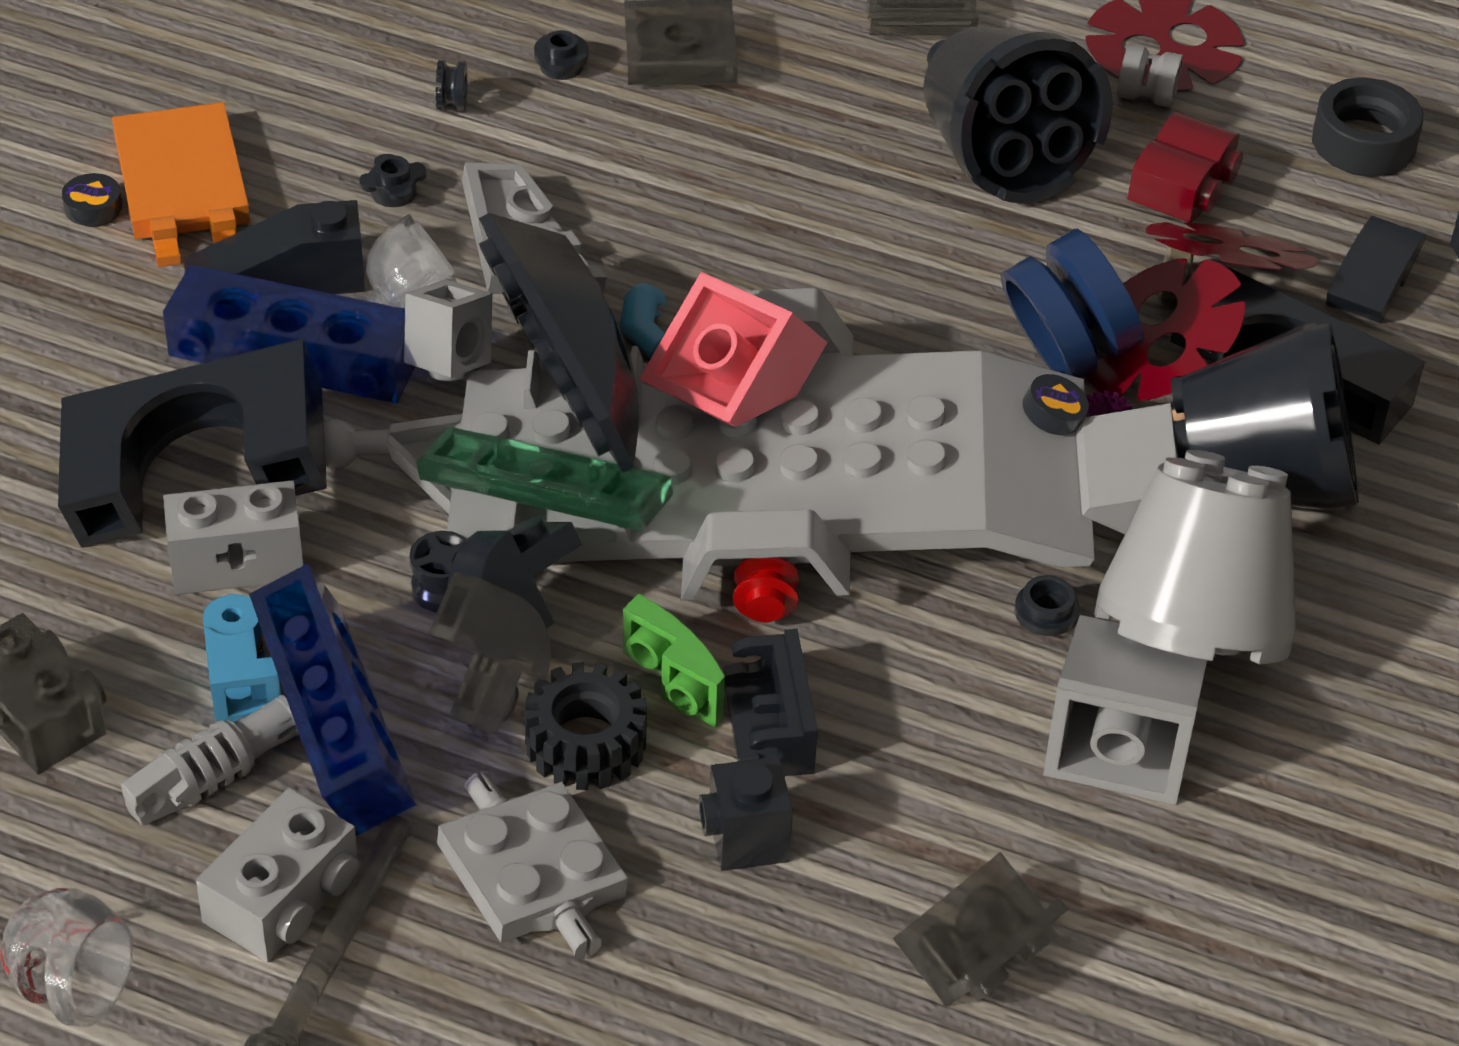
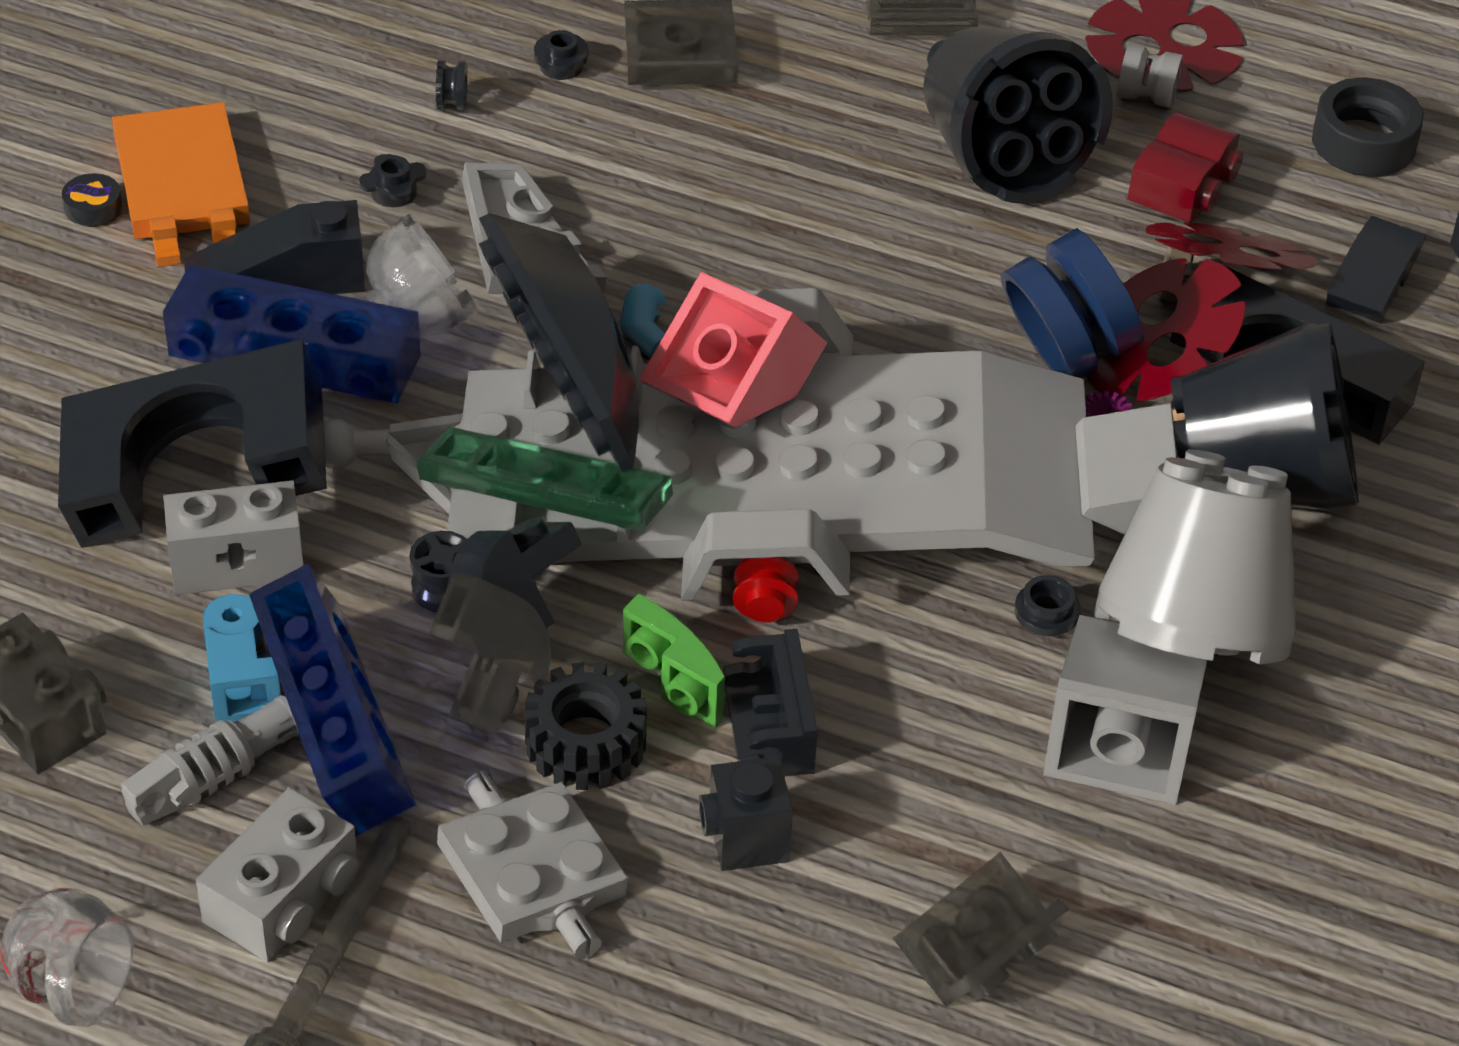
light grey brick [404,279,493,381] -> none
black tile [1022,374,1089,435] -> none

